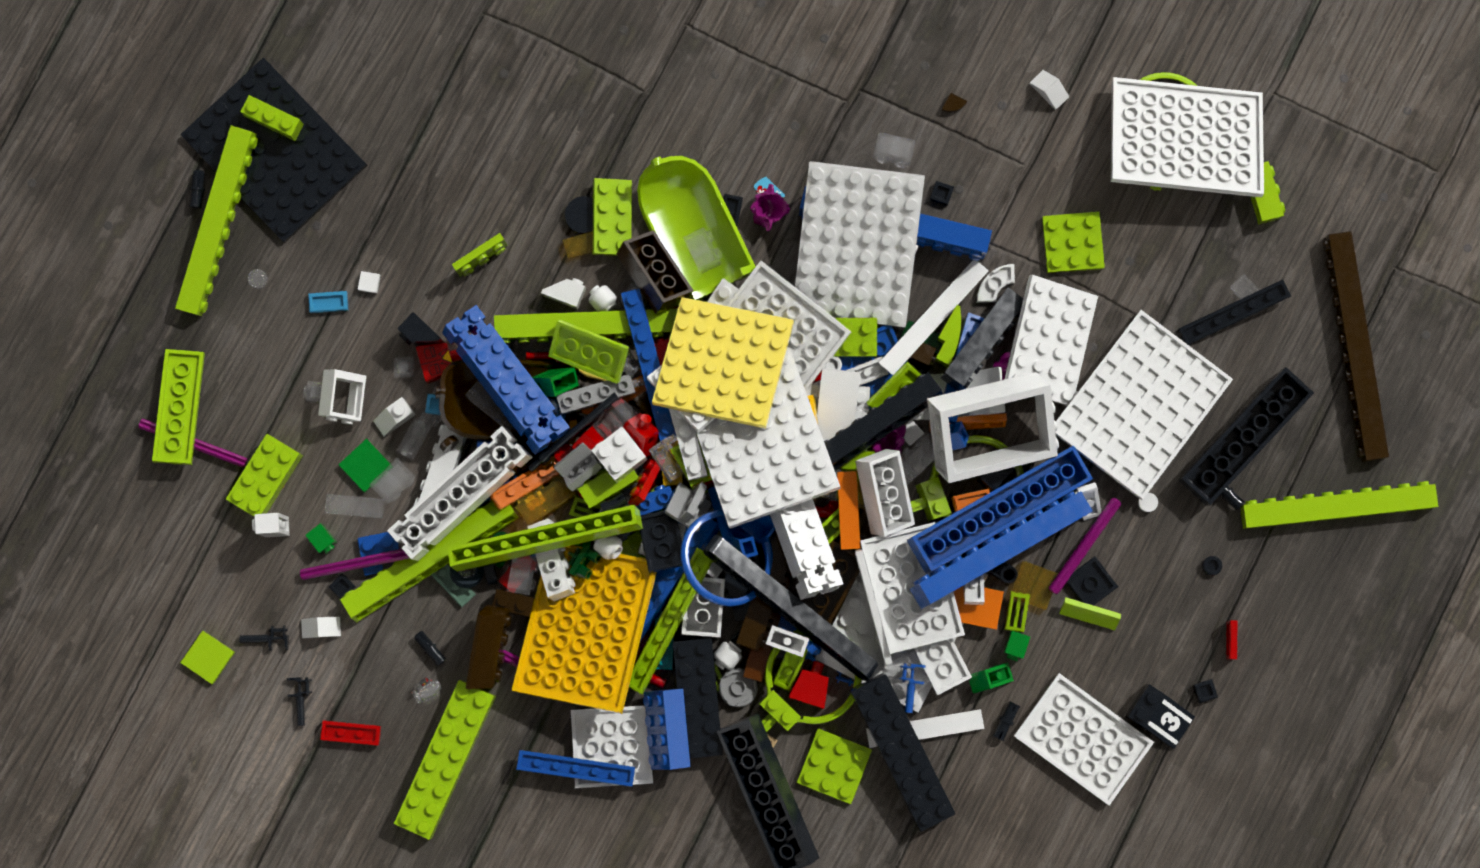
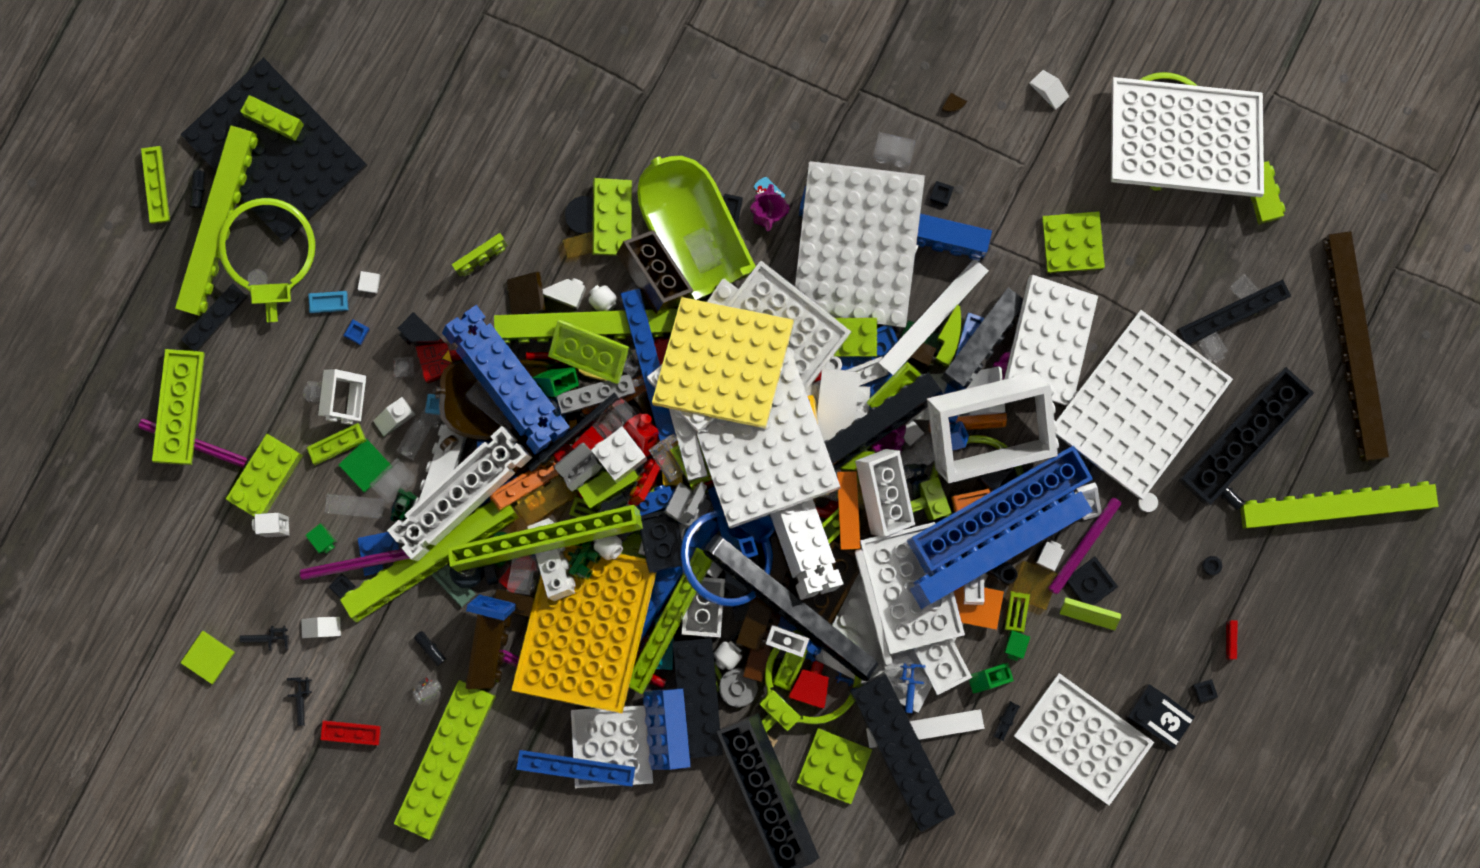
white tile [976,264,1015,303] -> none
none -> lime plate [141,146,170,224]
none -> black plate [181,283,248,351]
none -> lime brick [218,198,315,322]
none -> lime tile [306,423,367,466]
none -> blue tile [344,319,370,345]
none -> dark green hips [390,488,417,523]
none -> blue tile [466,594,516,620]
none -> dark brown tile [507,272,545,315]
none -> black piece [903,463,928,500]
none -> white brick [1035,540,1065,572]
none -> clear brick [1197,332,1228,363]

